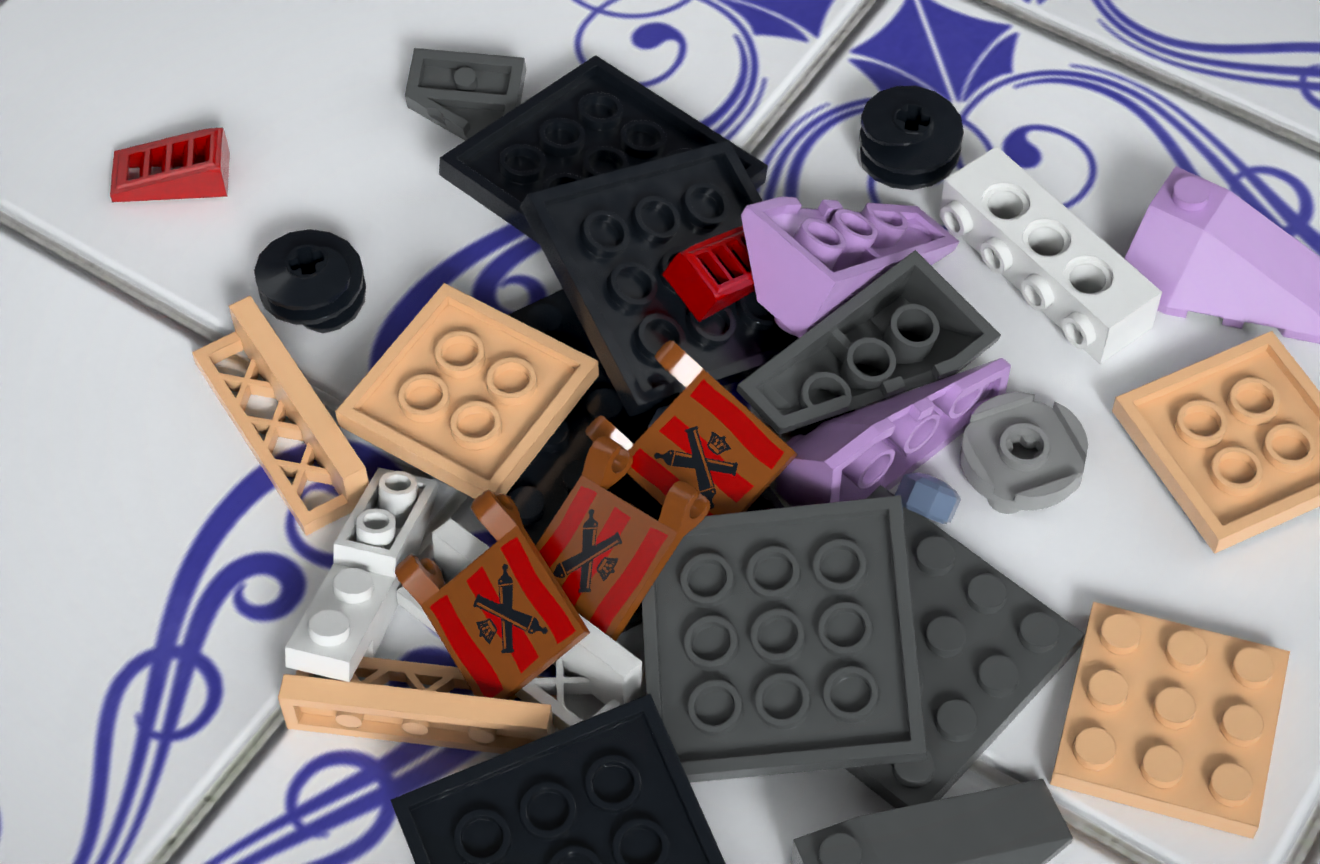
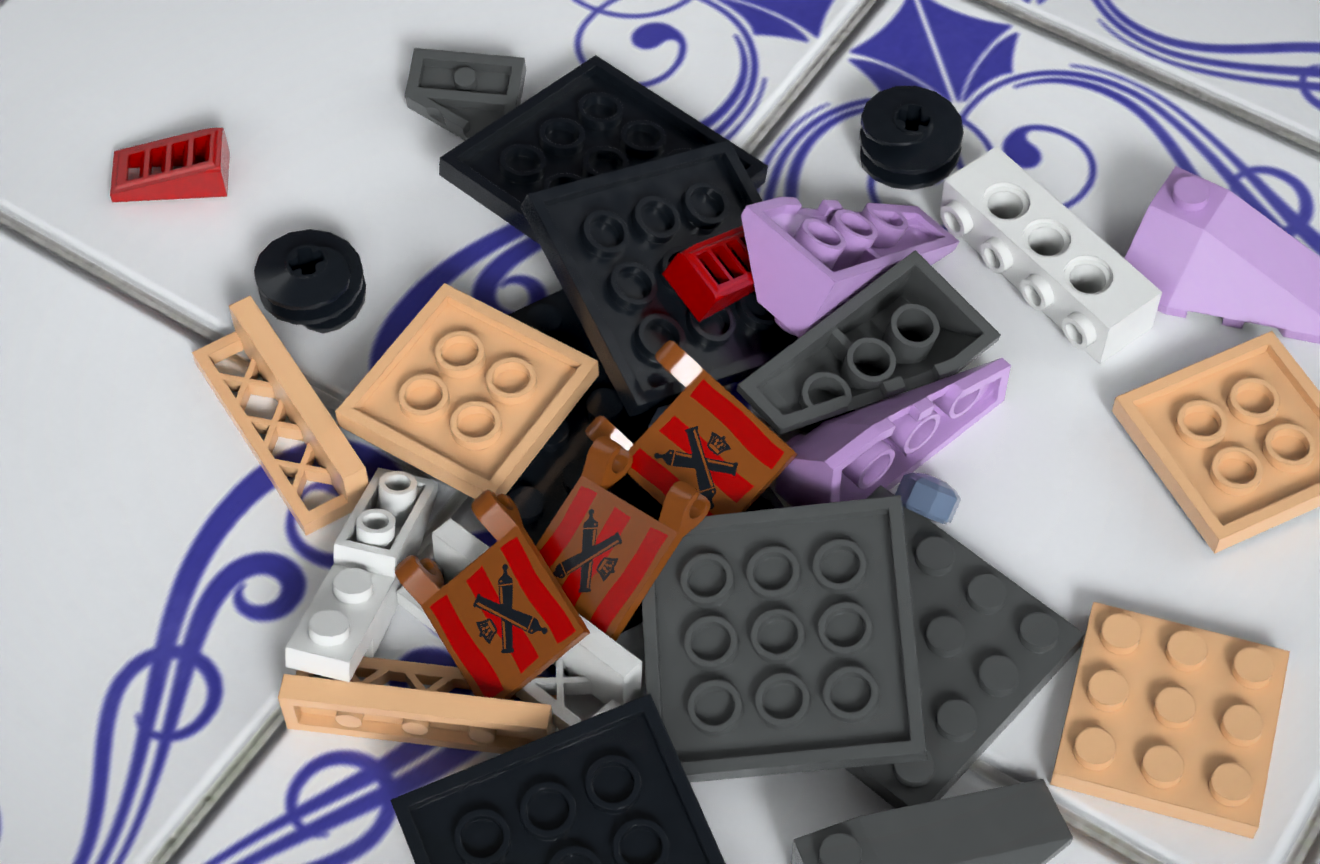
light grey plate [960,392,1088,514] -> none

